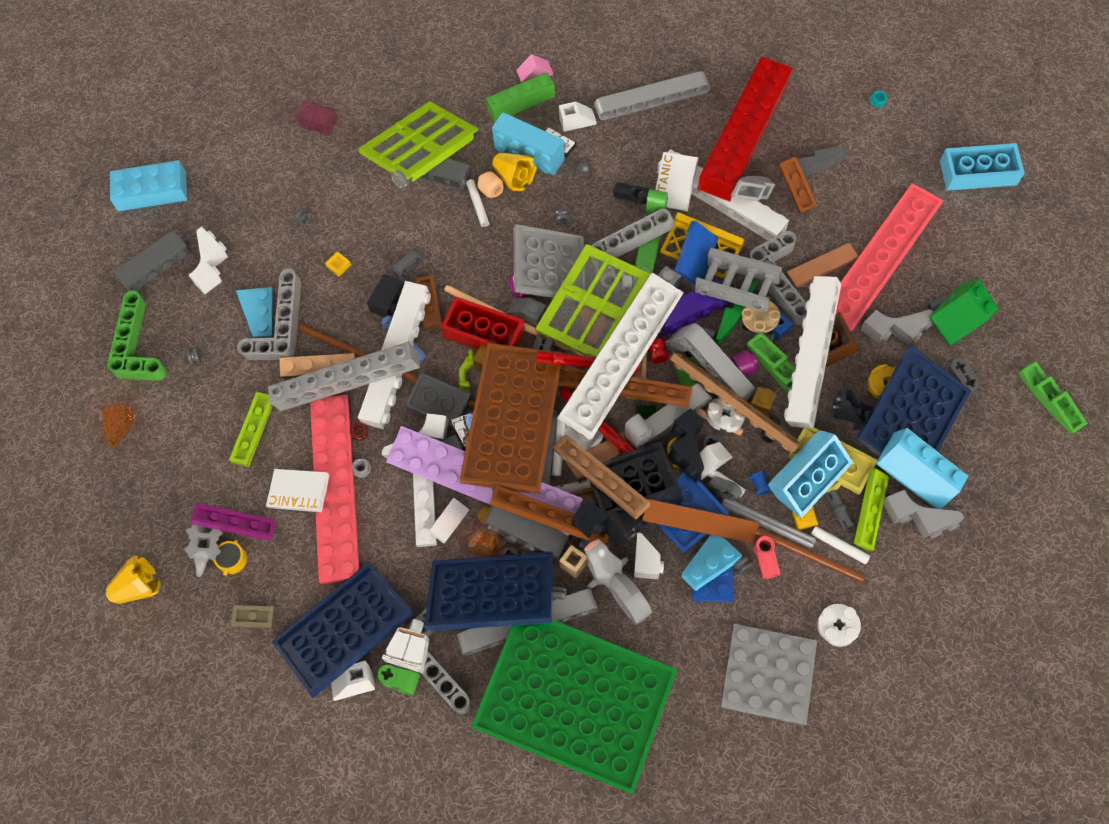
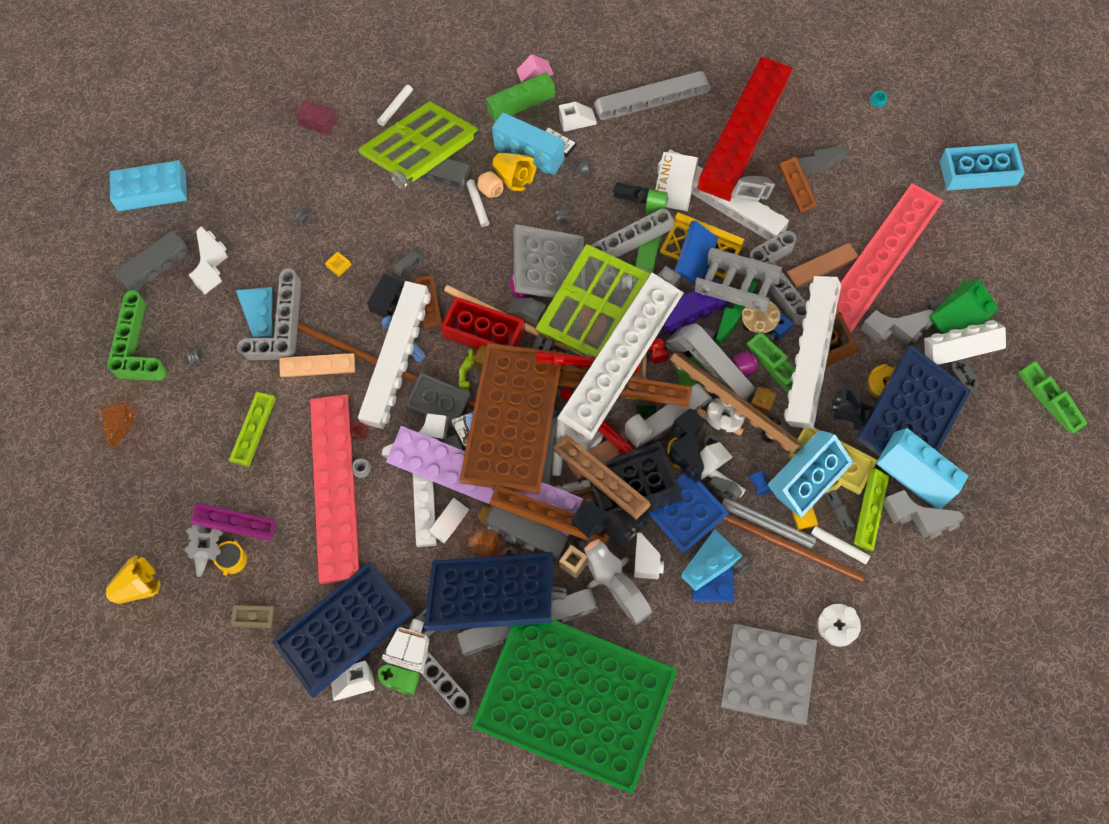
white tile [266,469,330,512] -> none
light grey brick [268,342,420,411] -> none
dark orange sticker [642,499,759,543] -> none
coral piece [753,536,781,579] -> none
none -> white piece [377,85,413,126]
none -> white brick [924,320,1006,365]

